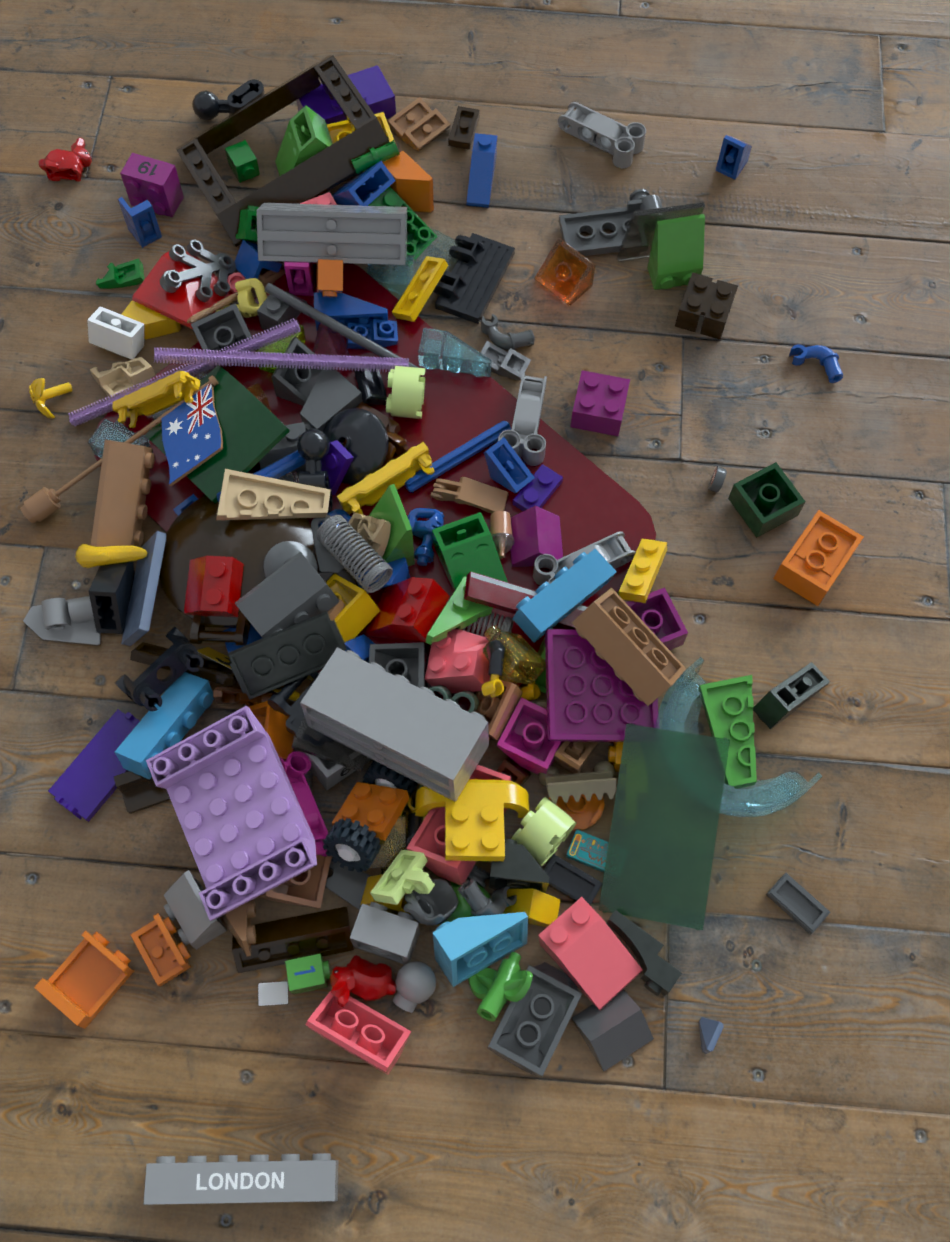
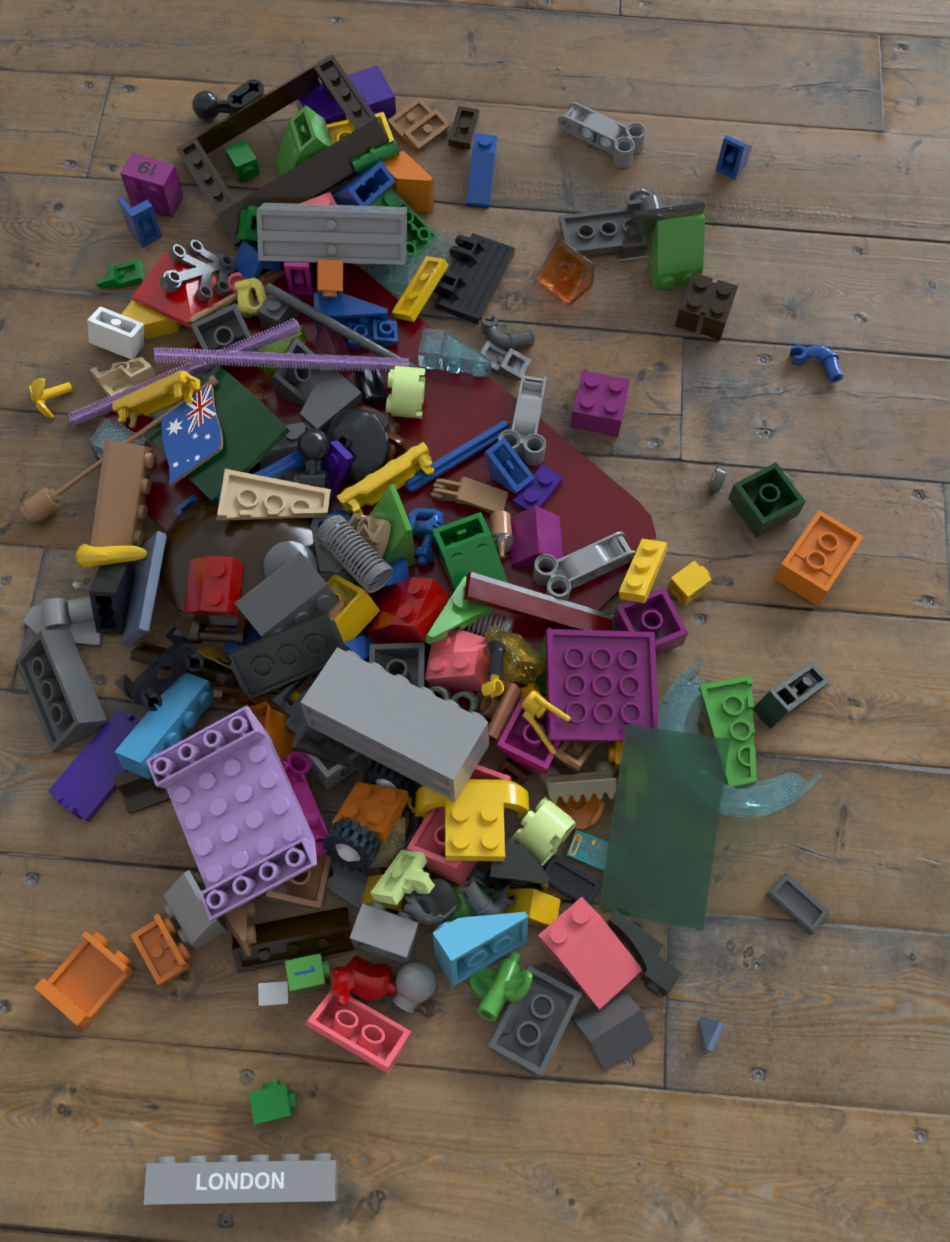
red animal [38,138,92,182] -> none
dark azure brick [512,549,617,643] -> none
medium nougat slope [572,588,686,706] -> none
none -> dark grey slope [16,630,107,752]
none -> green brick [249,1080,298,1126]
none -> yellow plant [521,690,571,754]
none -> yellow brick [667,560,712,607]

